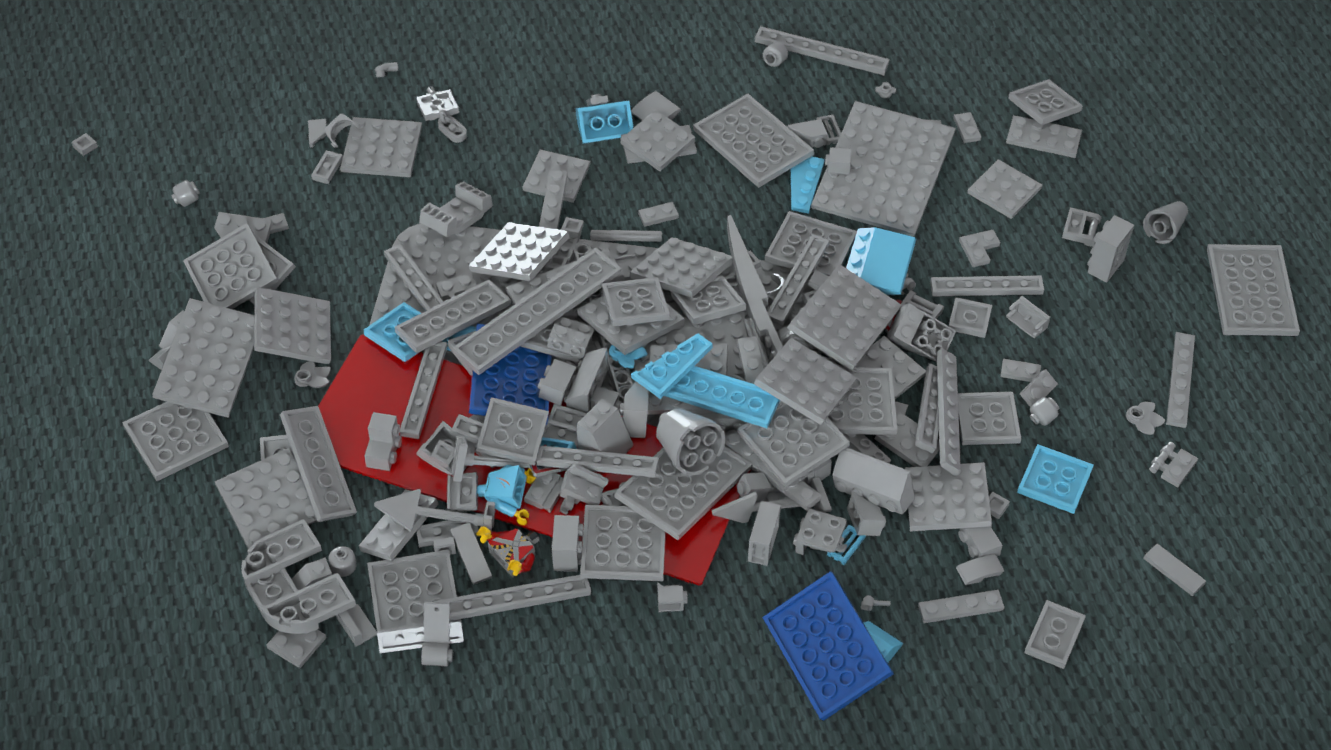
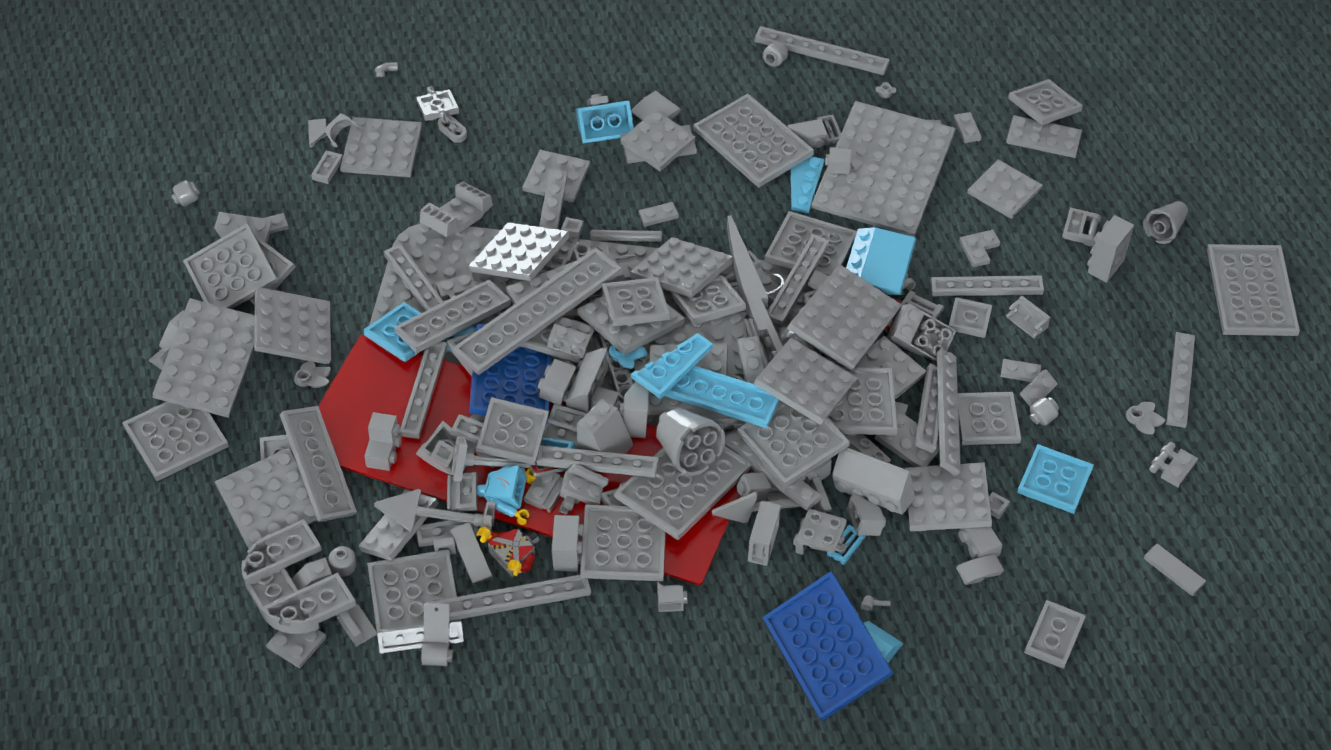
light grey plate [72,133,98,156] -> none
light grey plate [918,590,1004,623] -> none

